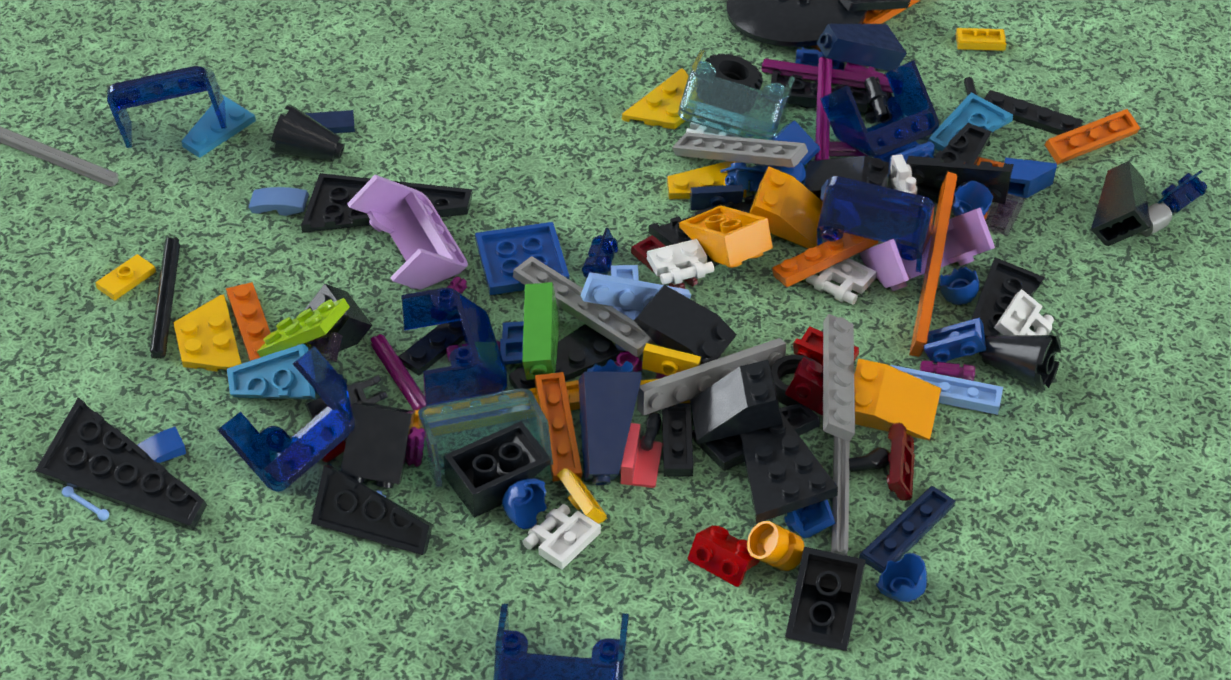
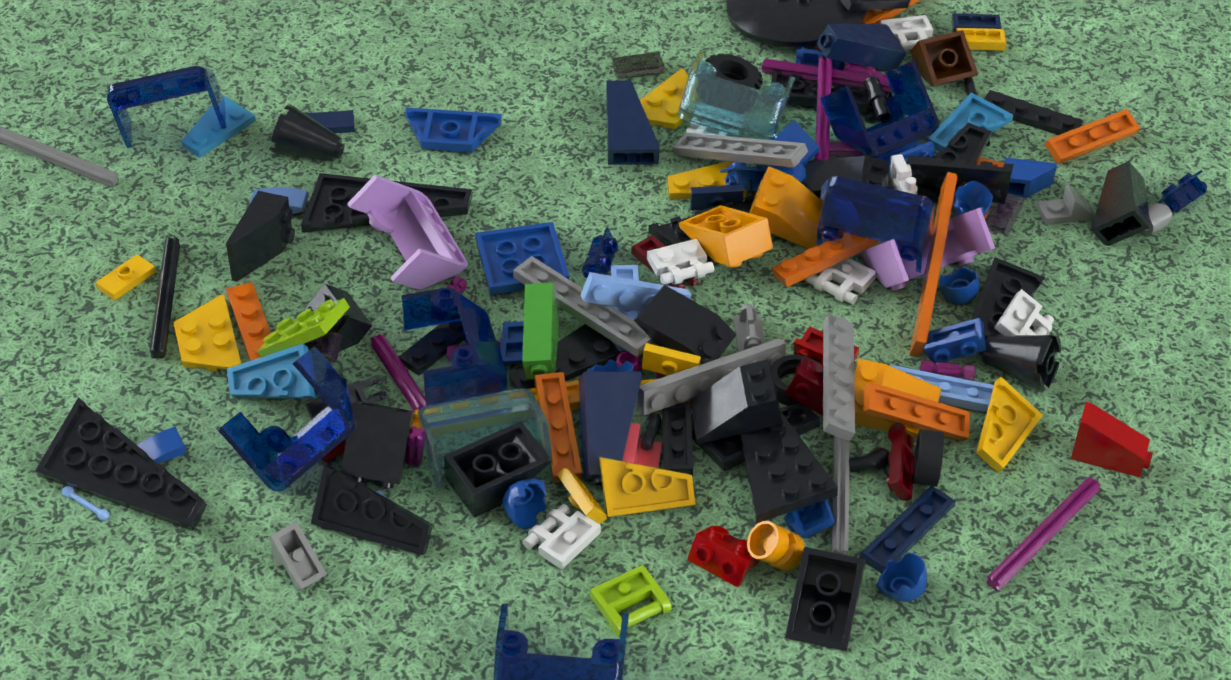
none -> black slope [226,191,295,282]
none -> light grey slope [269,521,327,591]
none -> blue wing [405,107,502,153]
none -> lime plate [590,565,672,636]
none -> yellow wing [599,457,696,517]
none -> dark blue slope [606,80,660,165]
none -> clear smoke plate [612,52,665,80]
none -> light grey hinge [733,304,765,352]
none -> orange plate [863,382,970,441]
none -> white plate [880,15,933,52]
none -> reddish brown slope [911,30,978,87]
none -> black tyre [913,429,944,487]
none -> dark blue plate [951,13,1002,32]
none -> yellow wing [976,377,1043,473]
none -> magenta axle [986,477,1100,591]
none -> light grey slope [1037,184,1094,225]
none -> red slope [1071,402,1153,477]

